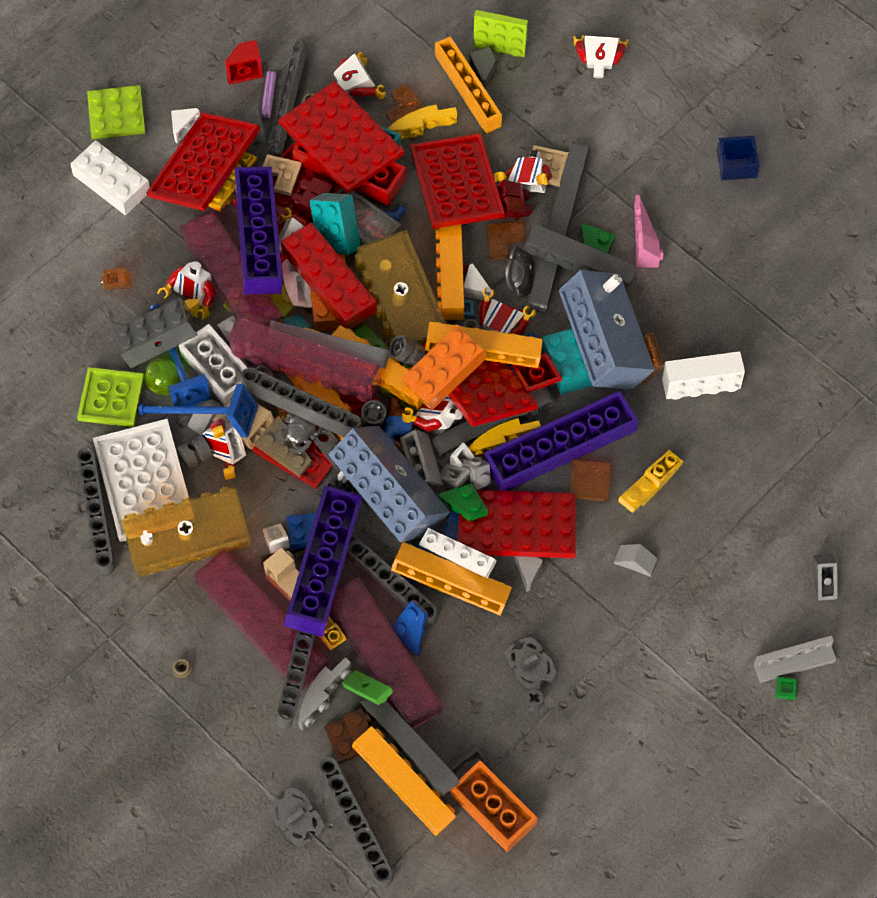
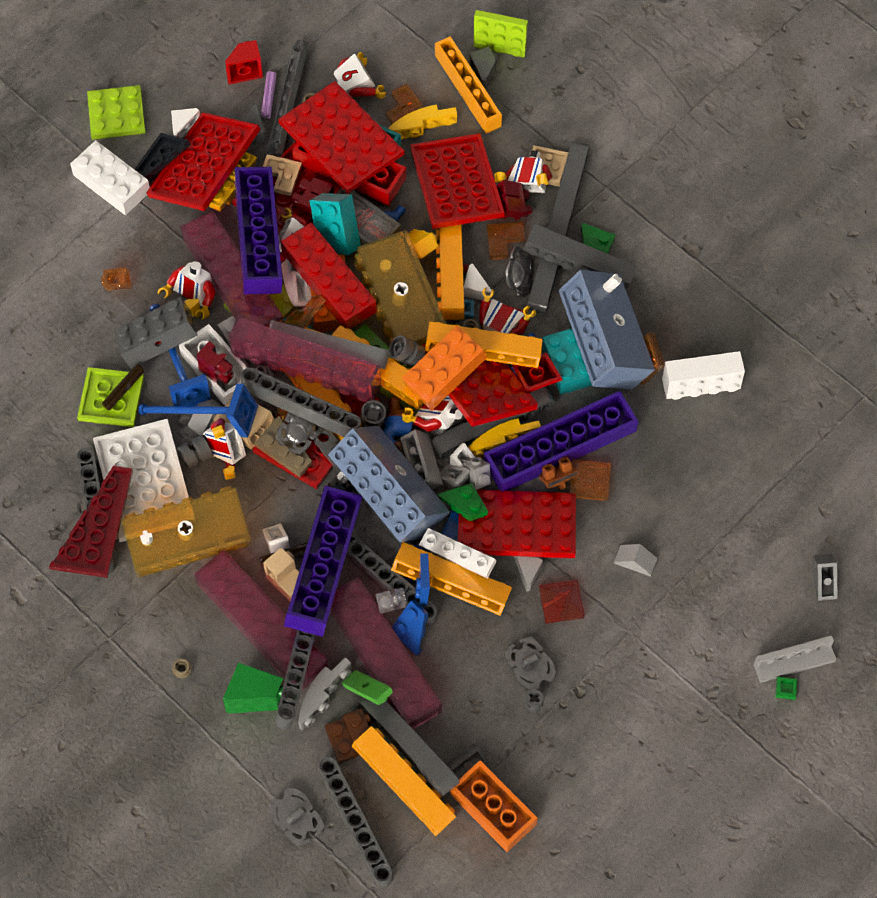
clear neon green cylinder [144,357,181,396] -> none
blue wing [286,513,316,550] -> none
yellow slope [319,616,347,651] -> none
white torso [574,35,628,78] -> none
yellow slope [618,450,684,513] -> none
bright pink wedge [634,195,663,268] -> none
clear blue piece [716,135,760,180] -> none
none -> dark red wing [49,466,133,578]
none -> dark brown axle [102,364,144,411]
none -> black wing [134,133,191,181]
none -> dark red hips [197,341,234,384]
none -> green slope [223,663,287,713]
none -> clear orange plate [284,295,326,328]
none -> clear brick [376,588,407,613]
none -> yellow brick [398,229,438,259]
none -> blue wing [415,553,430,606]
none -> dark orange hips [539,456,579,490]
none -> clear red tile [539,580,585,624]

